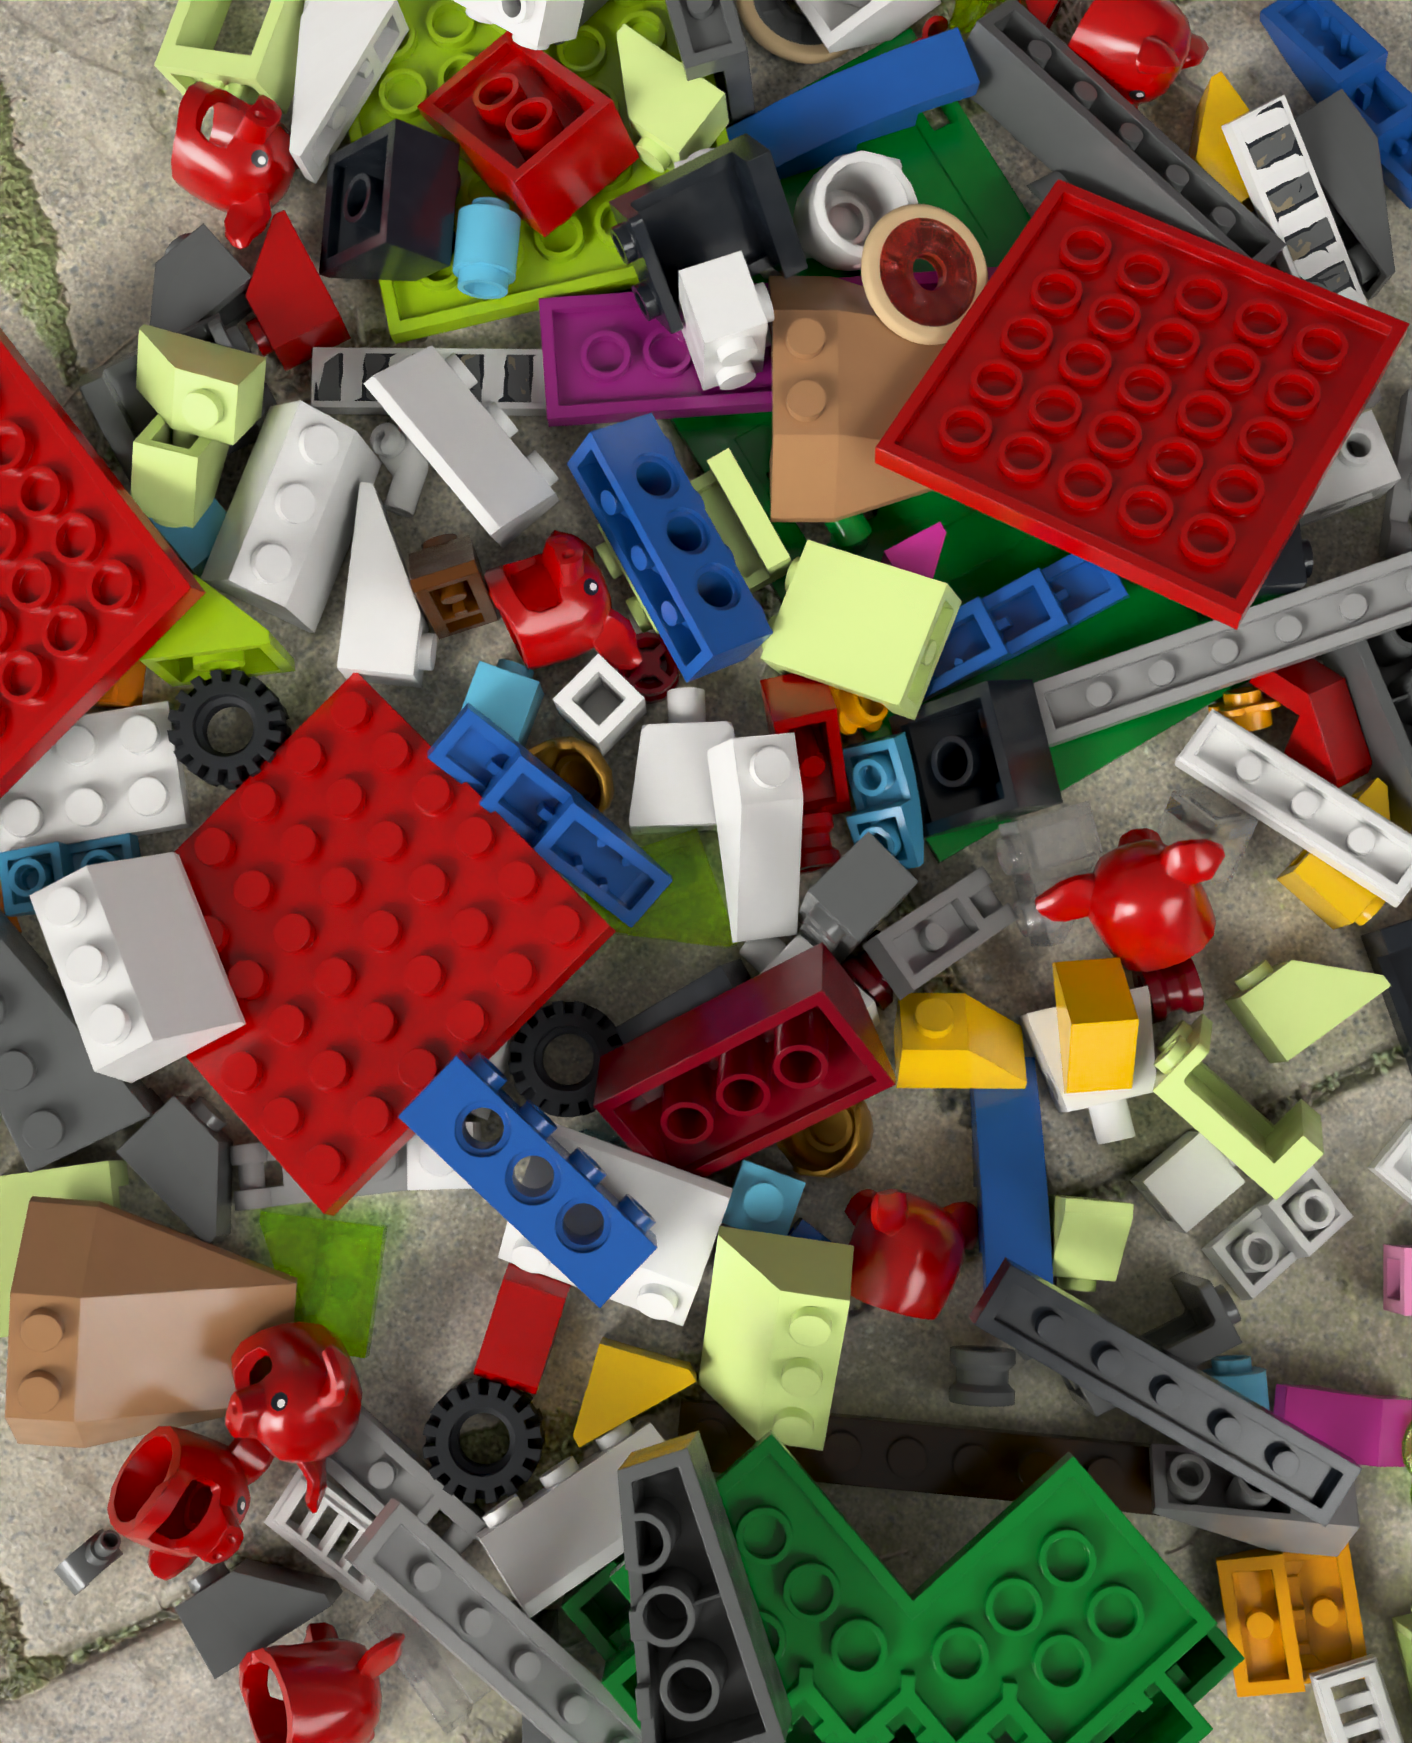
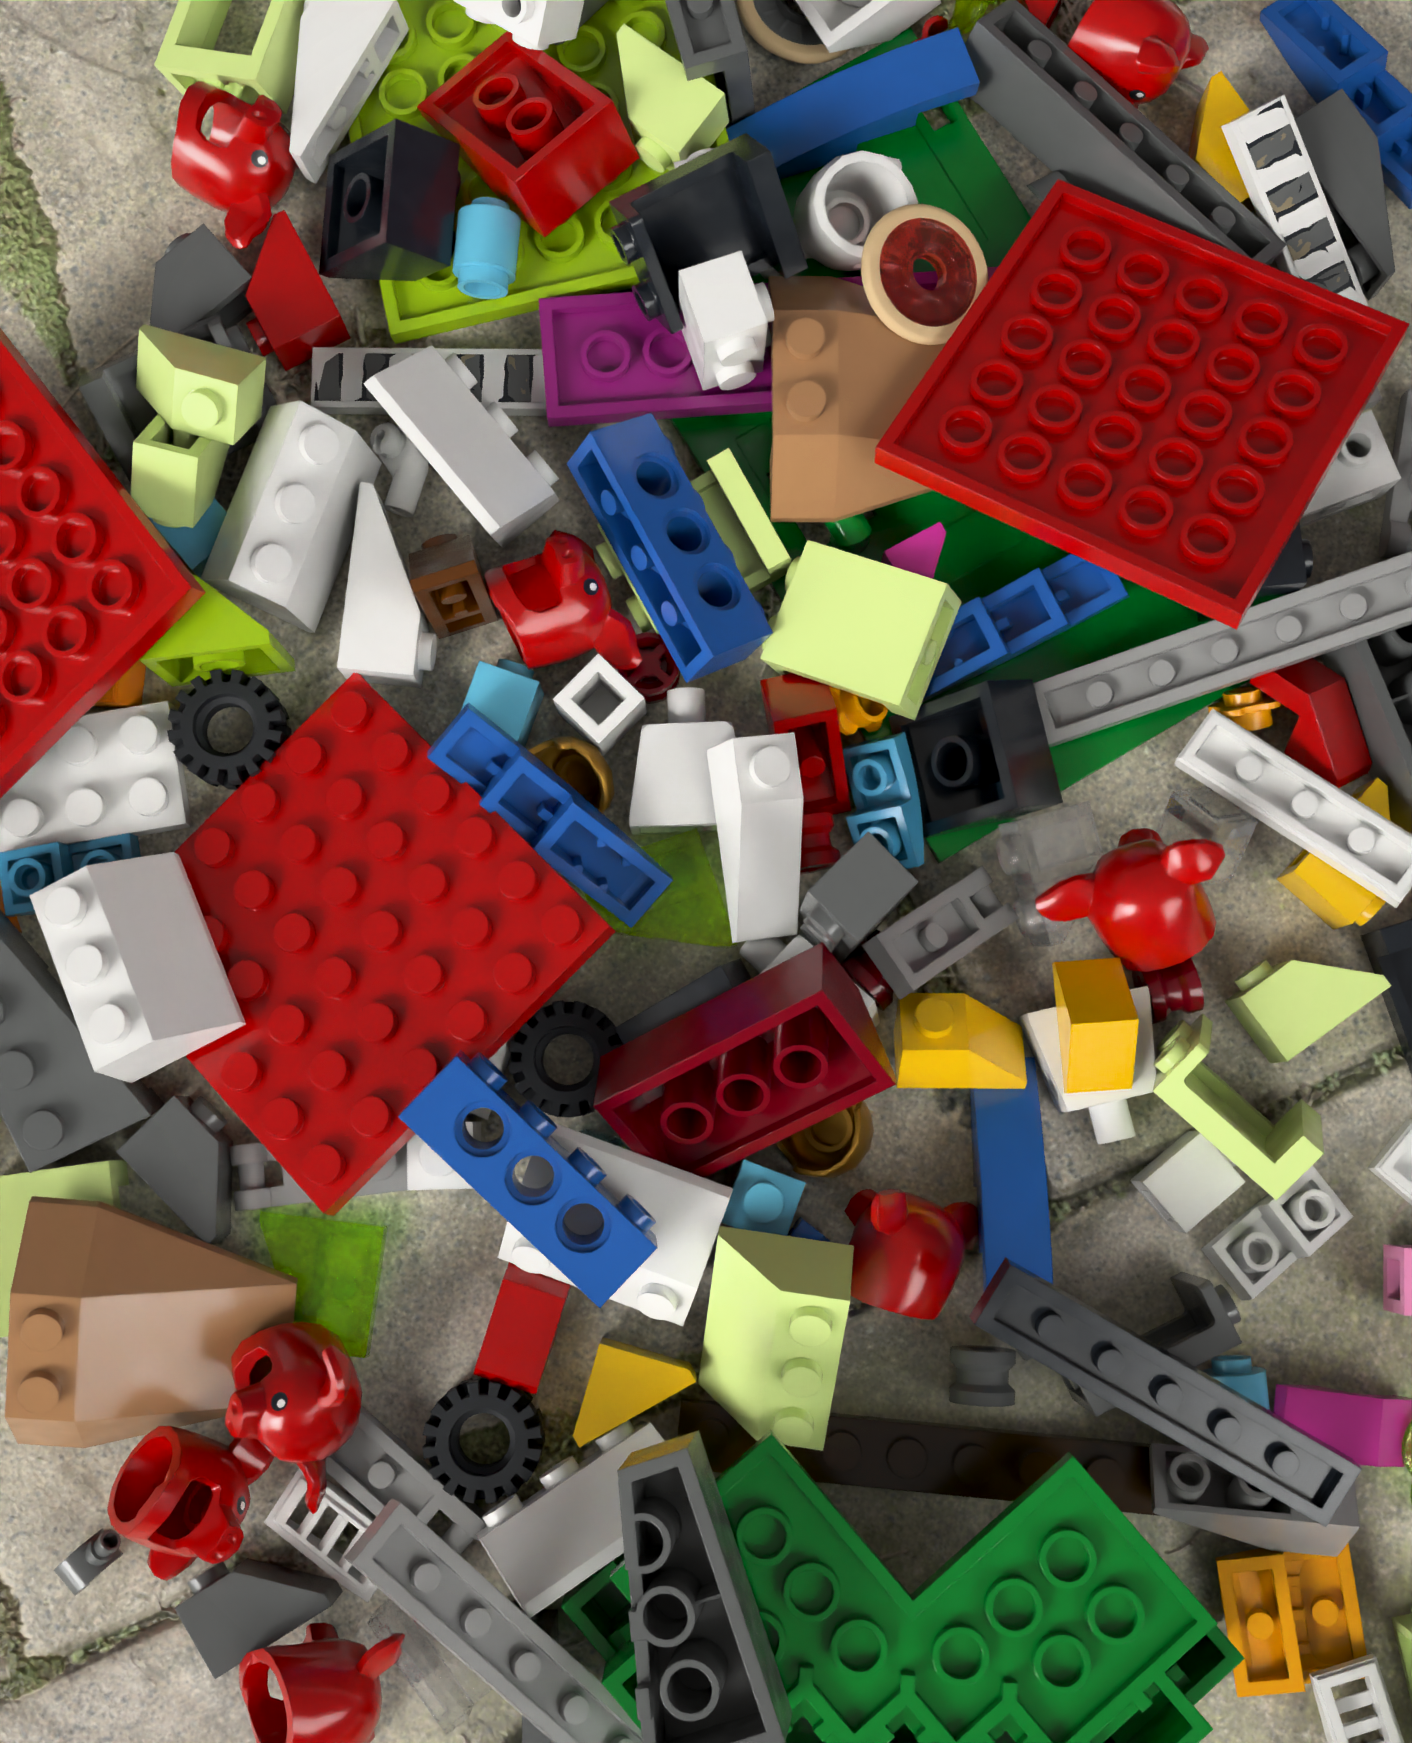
yellowish green slope [1048,1194,1134,1292] -> none

